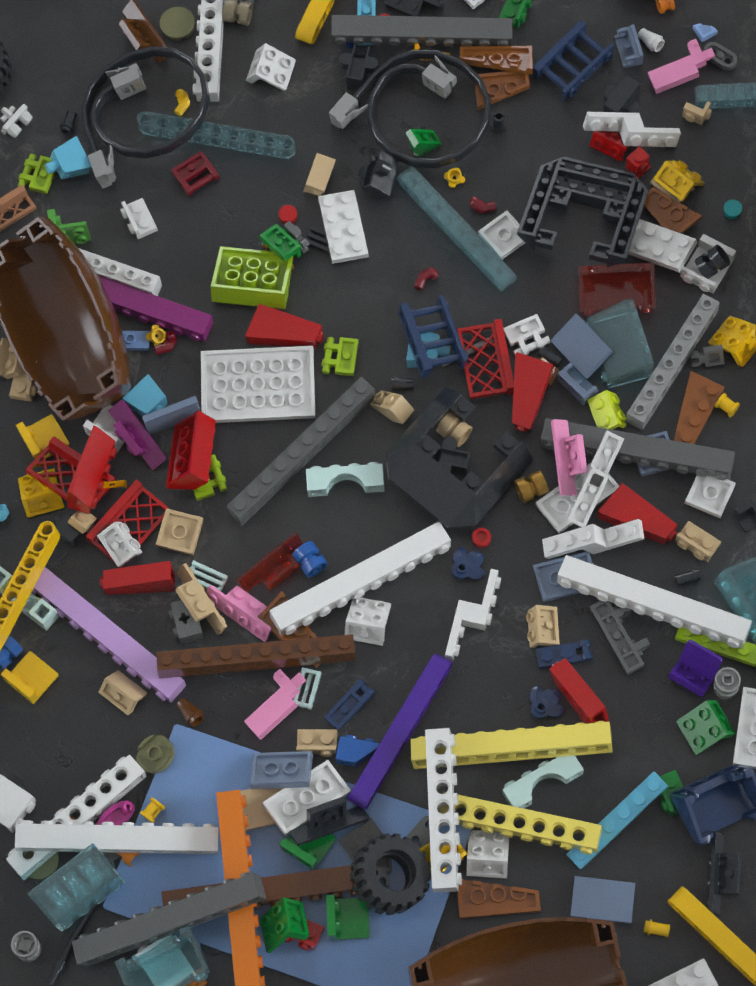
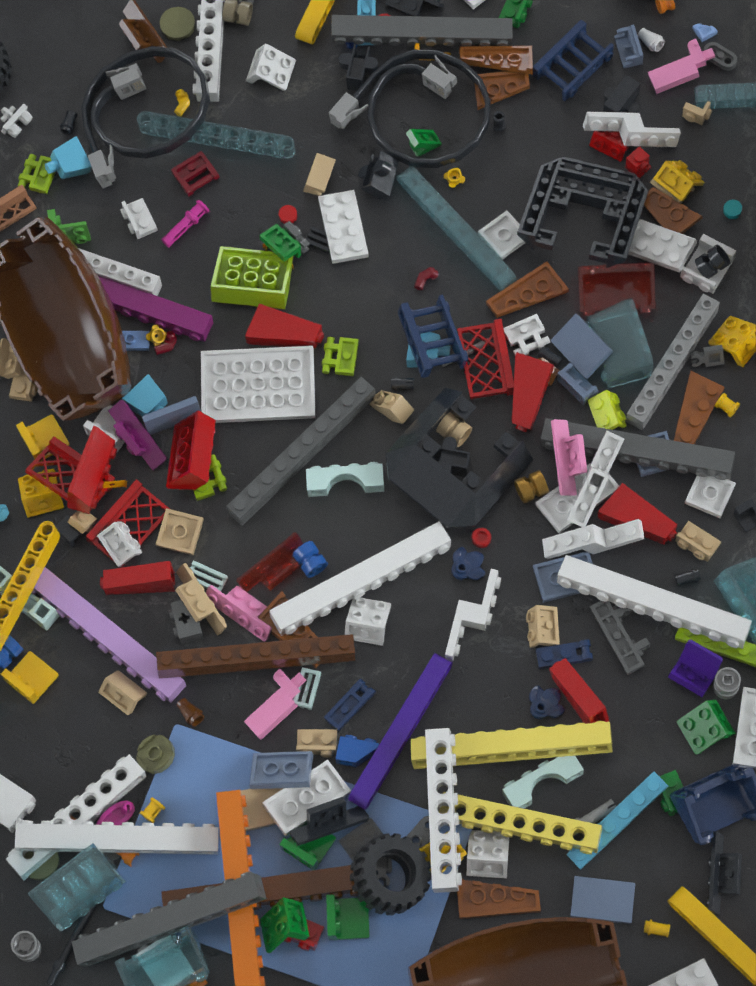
dark red arm [469,196,497,214] -> none
none -> dark pink pin [161,200,210,248]
none -> dark orange wing [486,262,569,318]
none -> light grey pin [560,799,616,836]

